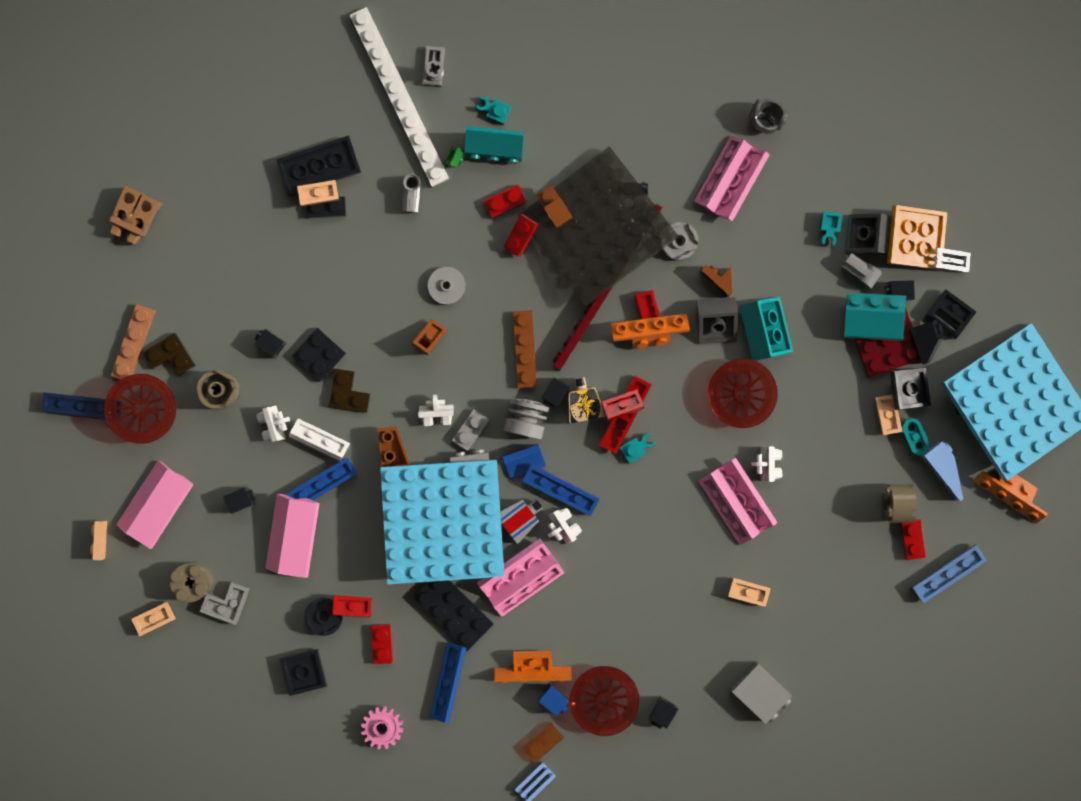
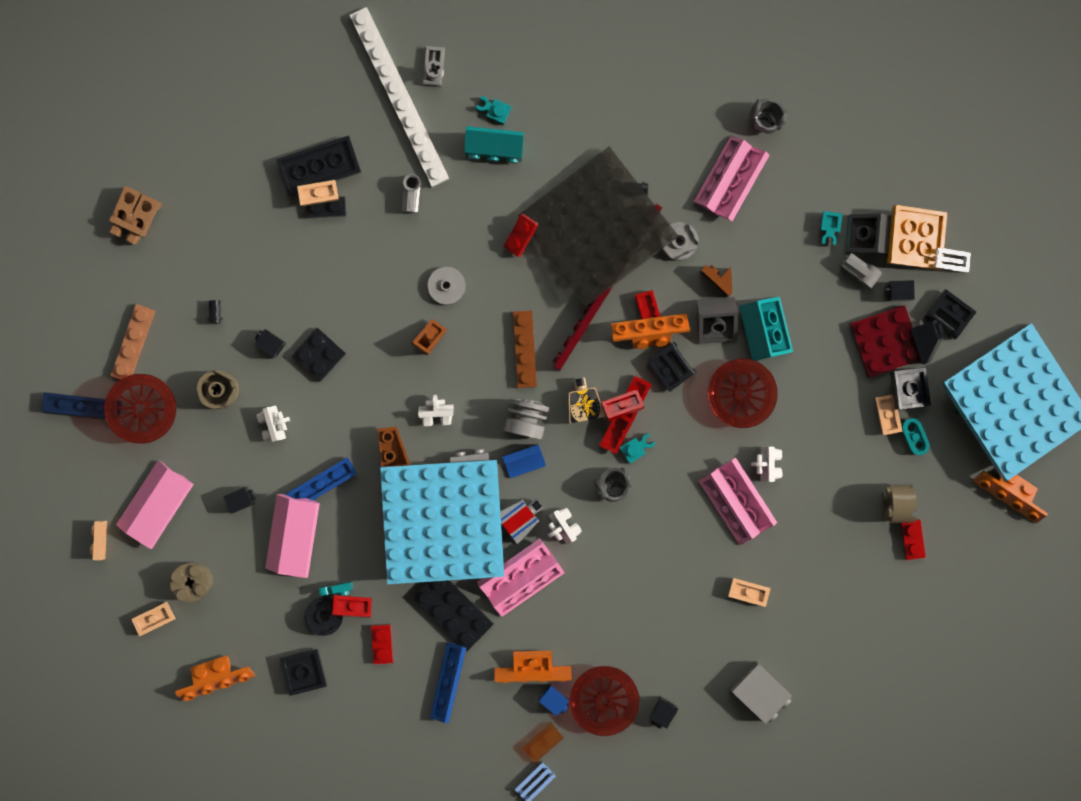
dark brown plate [142,333,196,375] -> none
light grey plate [200,582,250,625] -> none
white plate [289,419,350,461] -> none
dark brown plate [329,368,371,412] -> none
bright pink gear [361,706,403,749] -> none
green plate [444,147,464,168] -> none
light grey plate [452,409,489,451] -> none
red plate [484,185,526,219] -> none
blue plate [522,463,600,516] -> none
dark orange slope [535,185,573,228] -> none
black brick [542,378,570,408] -> none
teal slope [844,293,906,341] -> none
medium blue plate [911,544,987,604] -> none
light blue slope [920,441,963,501] -> none
none -> orange bracket [175,655,255,701]
none -> black pin [207,300,223,324]
none -> teal plate [318,581,354,596]
none -> dark grey hair [594,467,633,502]
none -> black plate [647,341,697,392]

